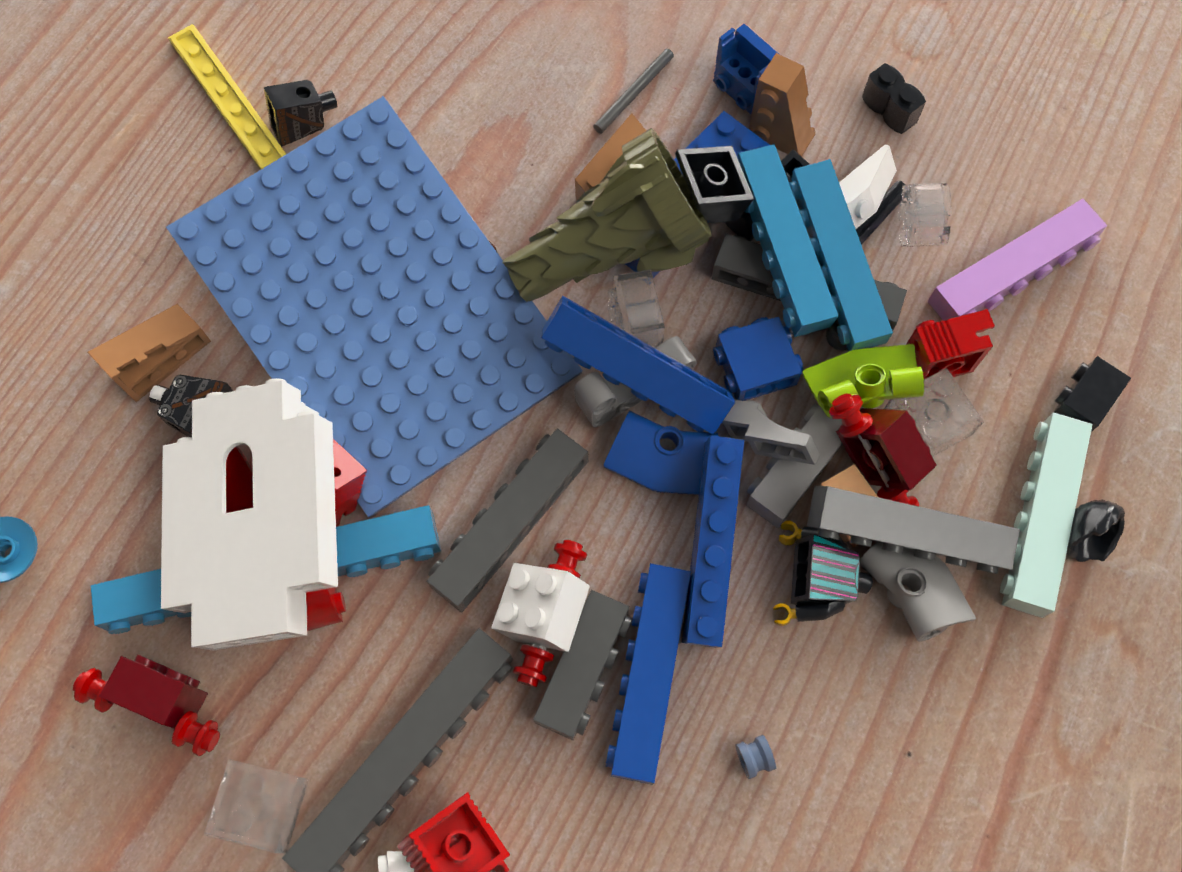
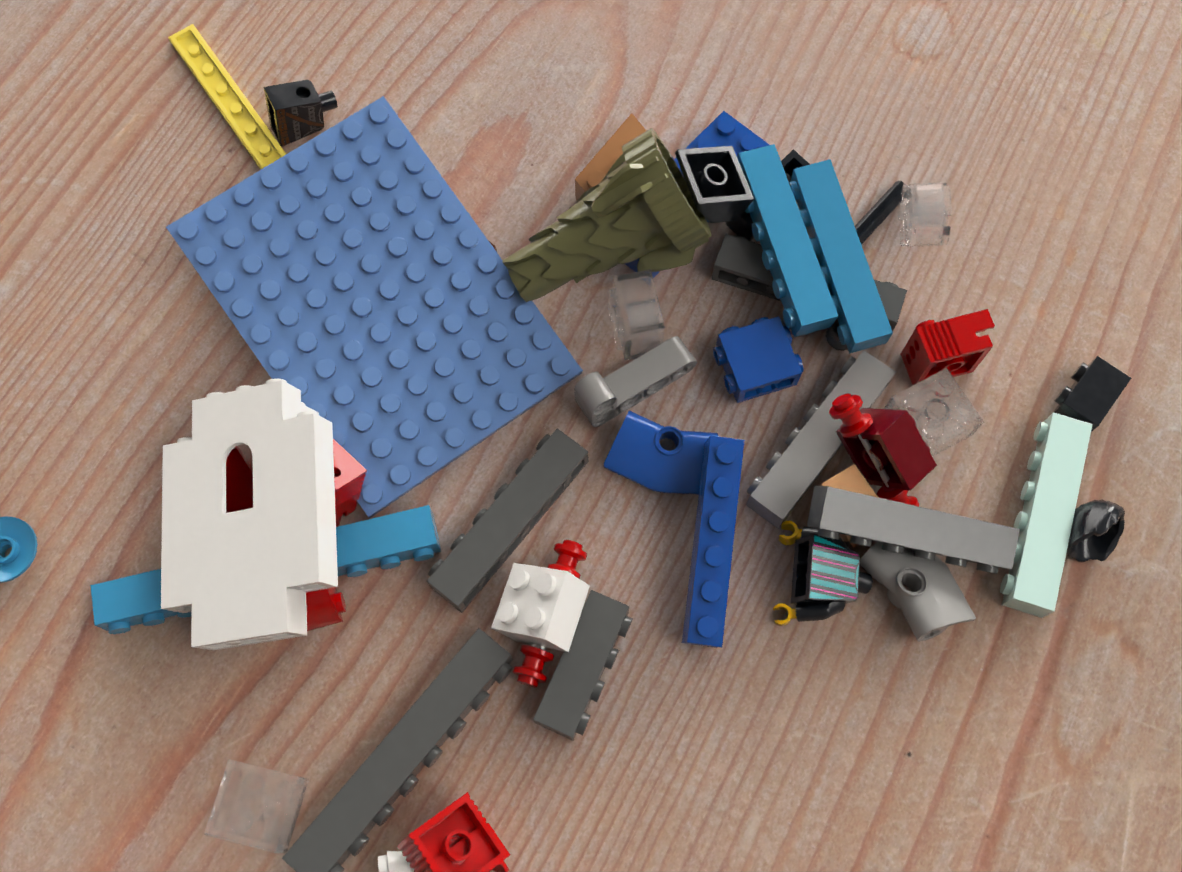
dark red brick [73,654,220,756] -> none
medium nougat wedge [87,303,211,402] -> none
torso [149,374,233,437] -> none
blue brick [541,295,735,435] -> none
dark grey bar [593,48,674,134] -> none
blue brick [605,563,691,785] -> none
blue piece [713,24,779,114] -> none
light grey slope [722,399,820,465] -> none
sand blue wheel [736,735,776,779] -> none
medium nougat wedge [749,53,815,156] -> none
lime panel [803,344,924,418] -> none
white slope [839,145,897,229] -> none
black brick [862,63,926,134] -> none
lavender brick [928,199,1107,321] -> none

